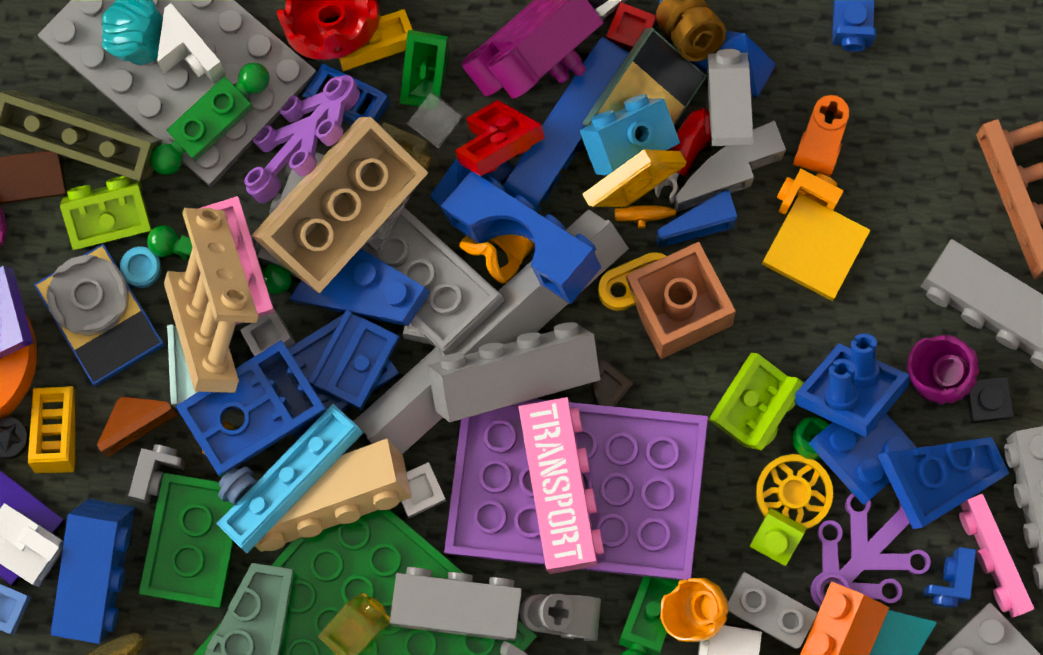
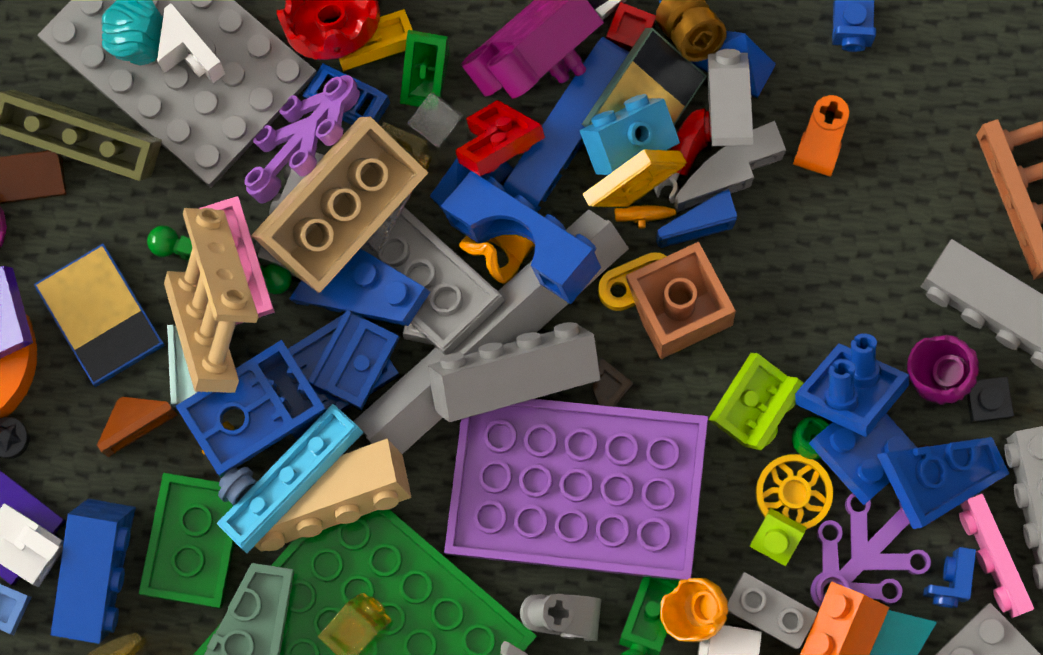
yellow slope [28,386,75,473] -> none
light grey tile [46,255,130,336] -> none
lime bracket [60,176,152,250] -> none
medium azure tile [120,247,162,288] -> none
light grey bracket [128,445,186,504] -> none
green plate [150,62,270,175] -> none
light grey plate [240,309,296,356] -> none
light grey brick [390,567,522,642] -> none
white plate [401,462,446,518] -> none
bright pink brick [518,397,604,574] -> none
yellow tile [762,193,870,301] -> none
light orange bracket [777,169,844,216] -> none

